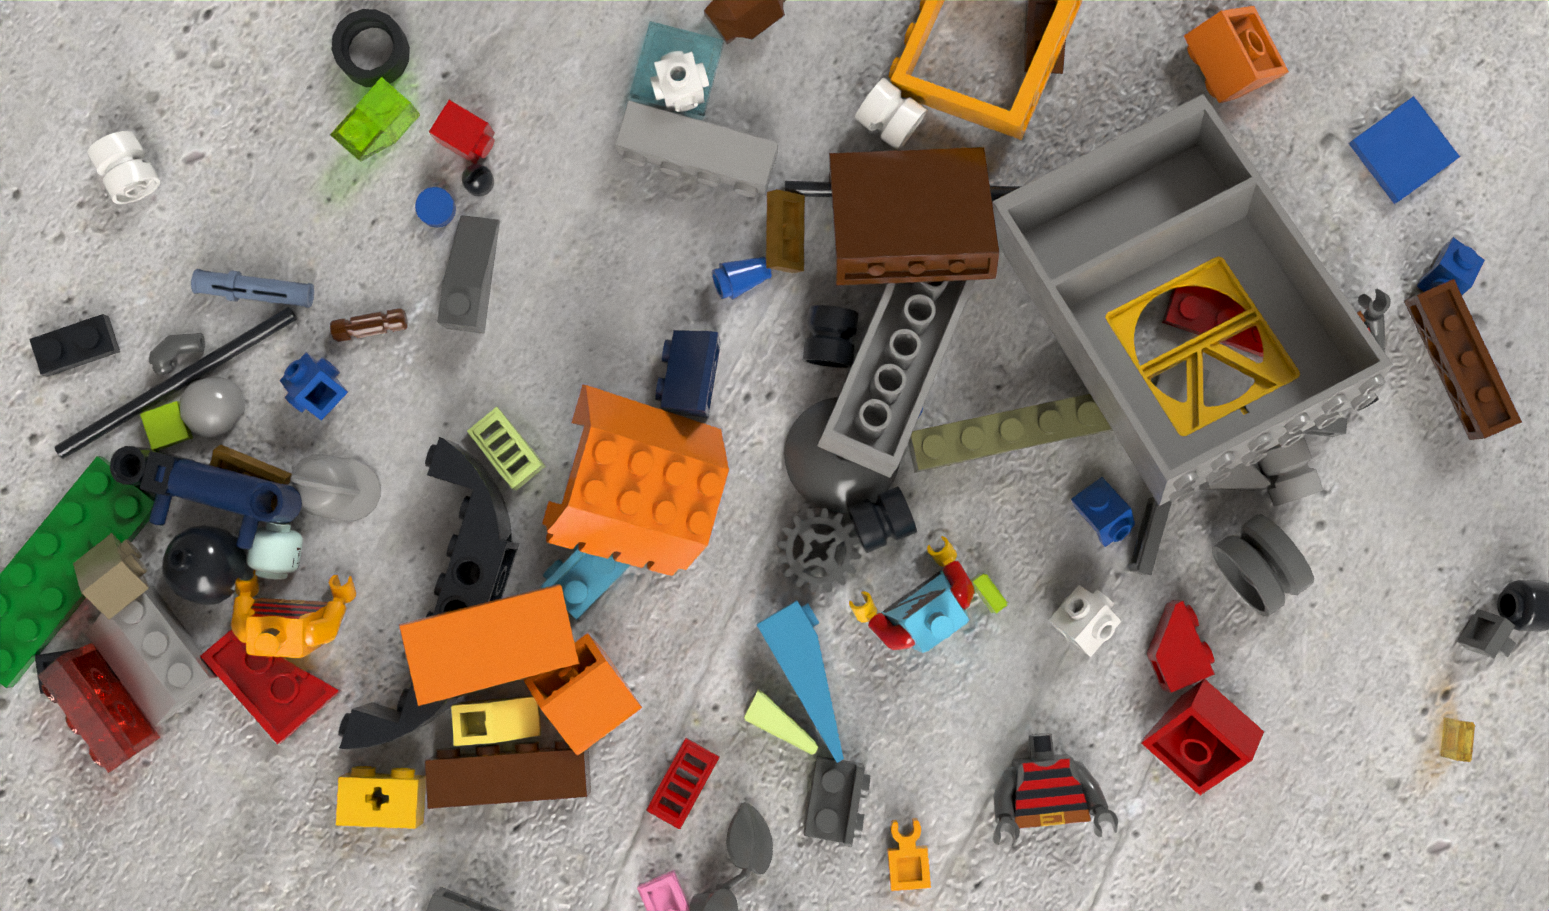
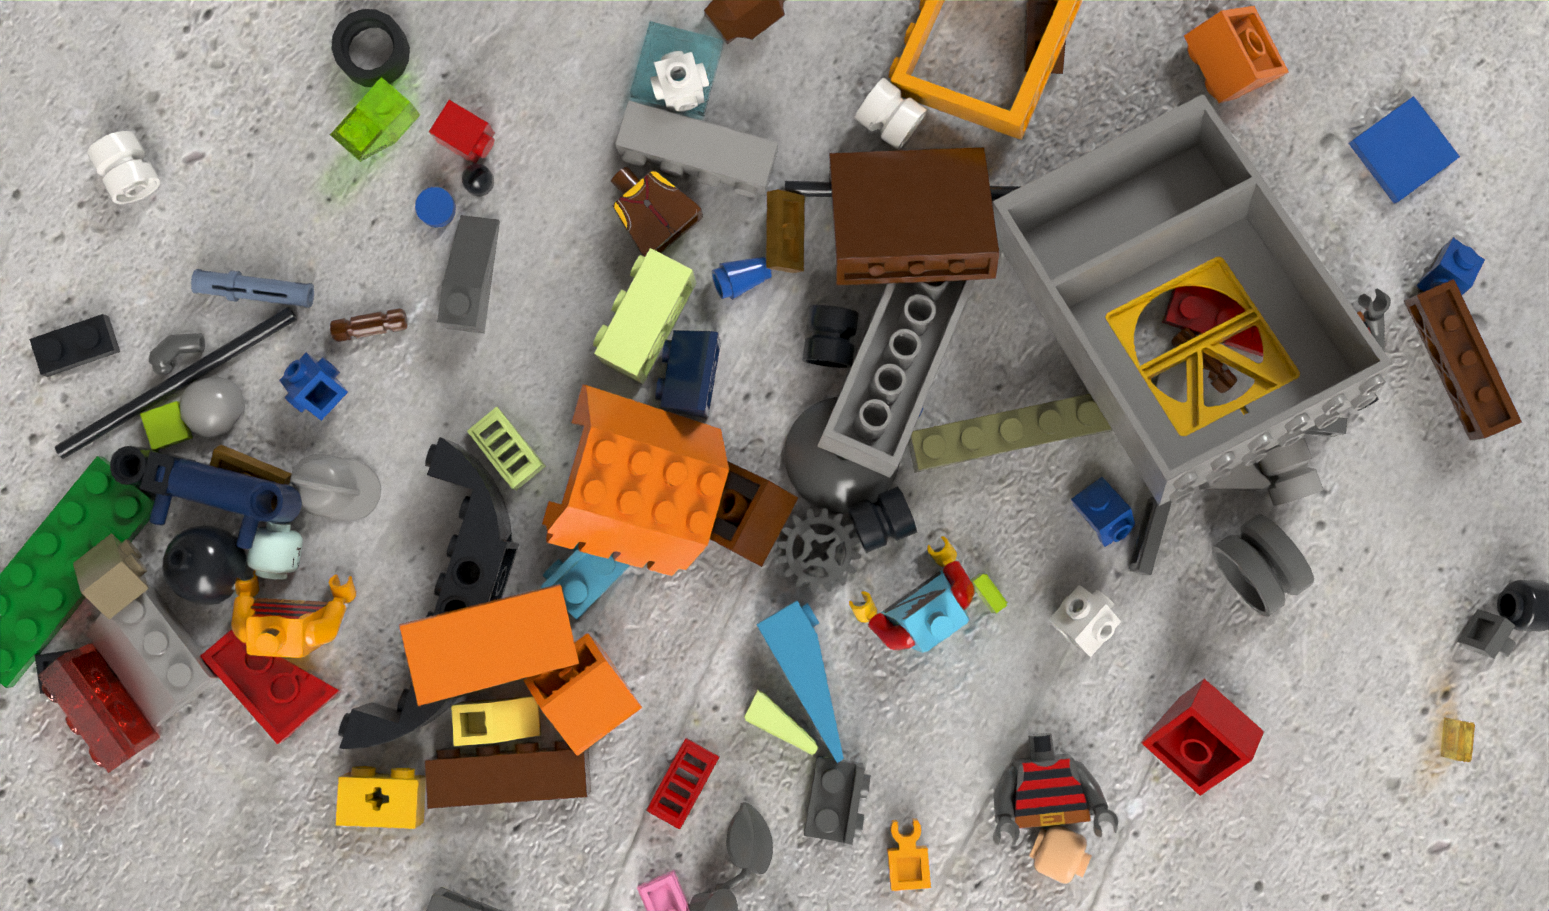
red slope [1146,600,1215,693] -> none
none -> yellowish green brick [593,248,697,384]
none -> reddish brown torso [611,166,703,257]
none -> reddish brown slope [710,461,798,567]
none -> light nougat head [1029,825,1092,884]
none -> reddish brown axle [1171,328,1237,393]

